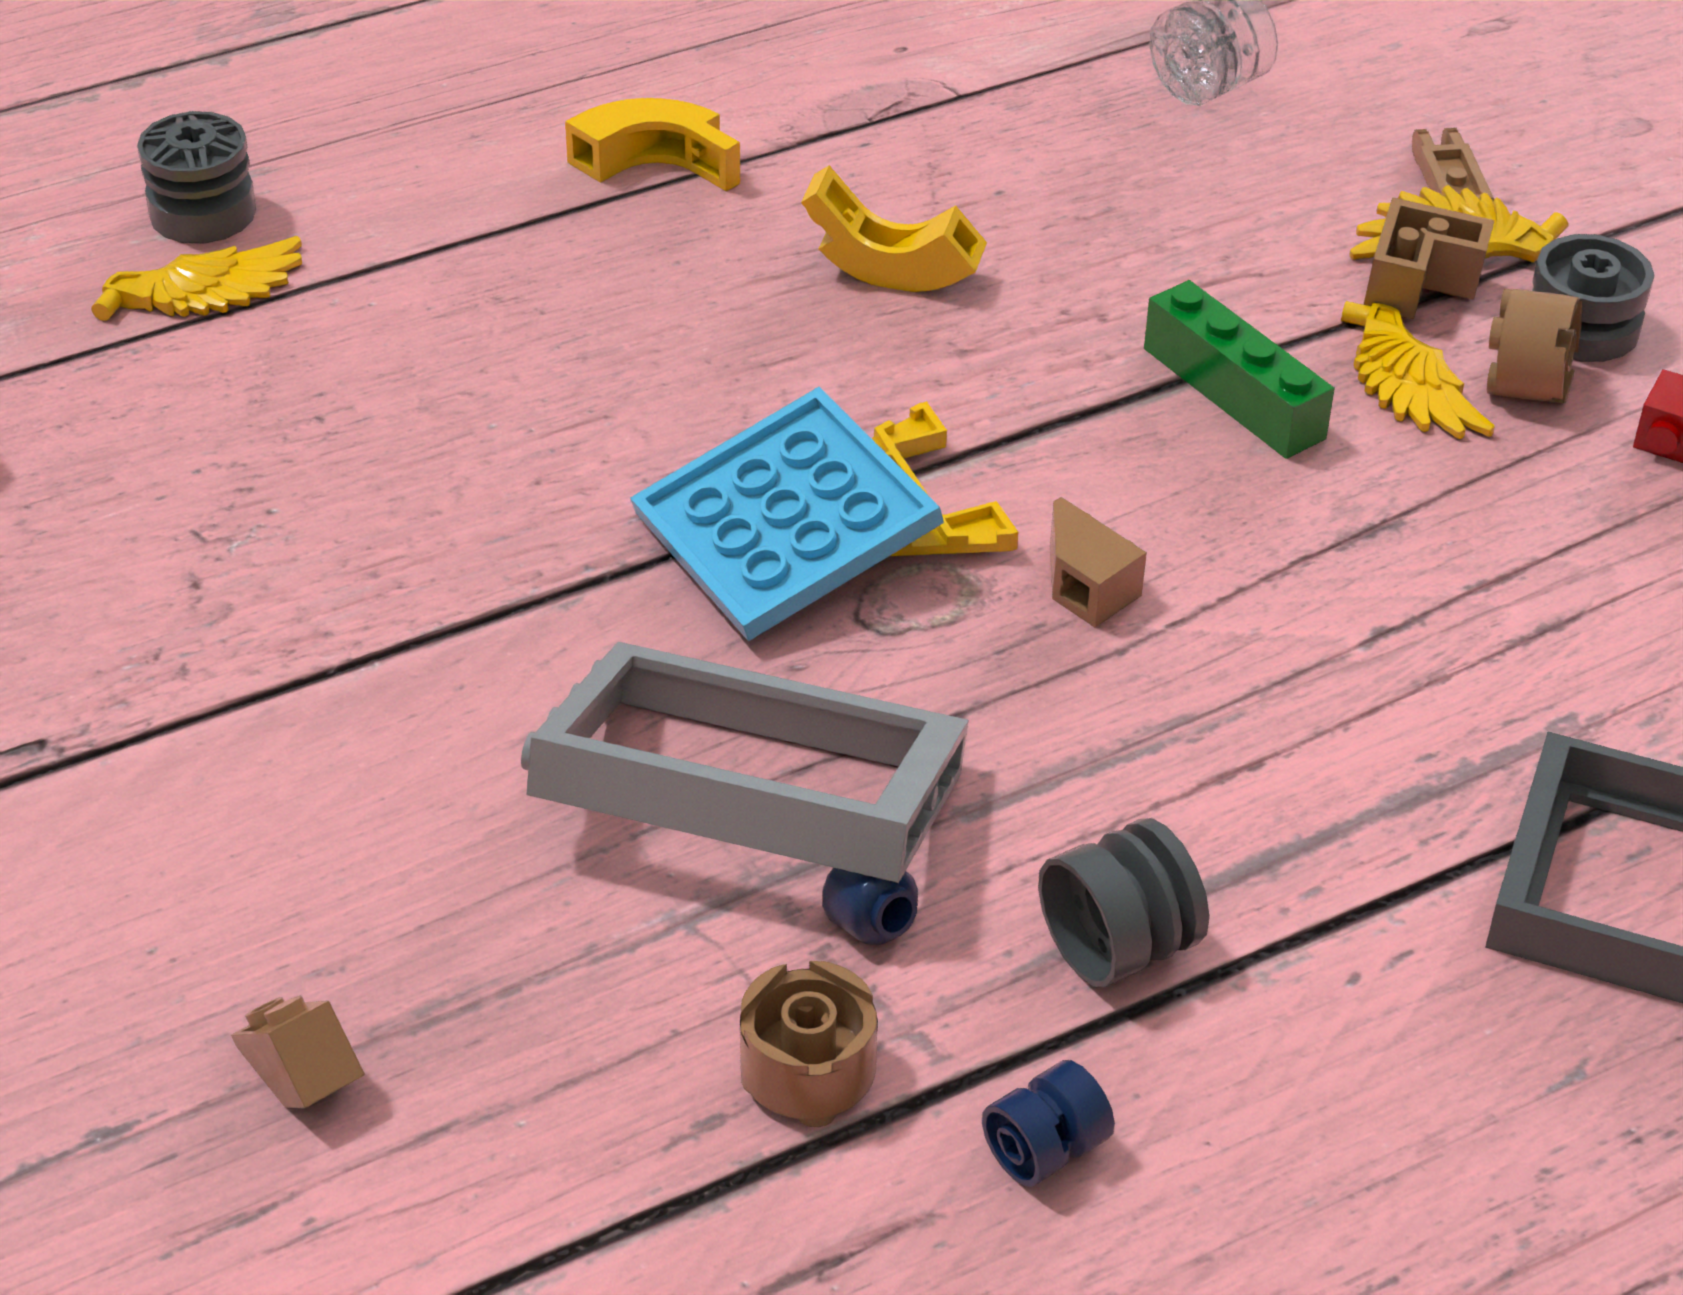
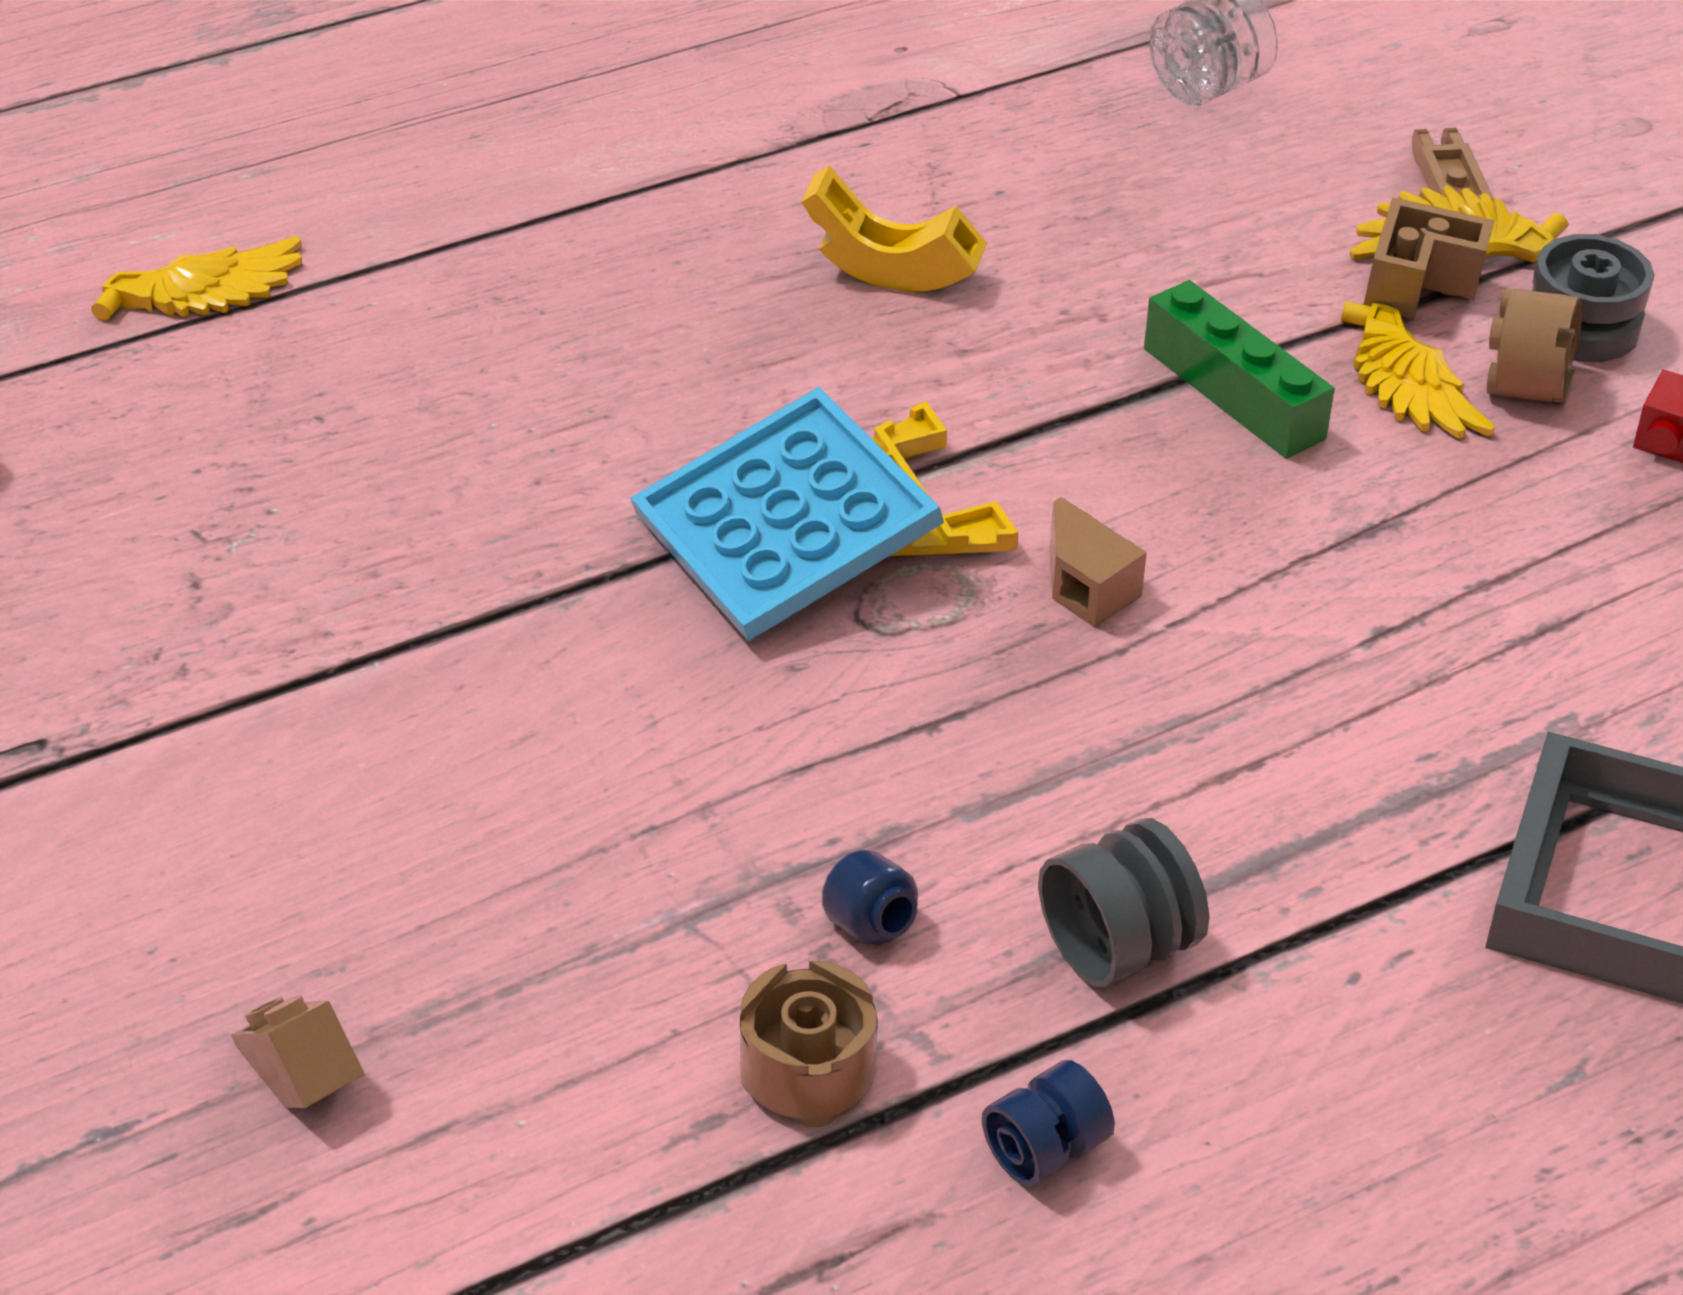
dark grey wheel [137,111,256,244] -> none
light grey window [521,642,969,883] -> none
yellow arch [565,98,740,192] -> none

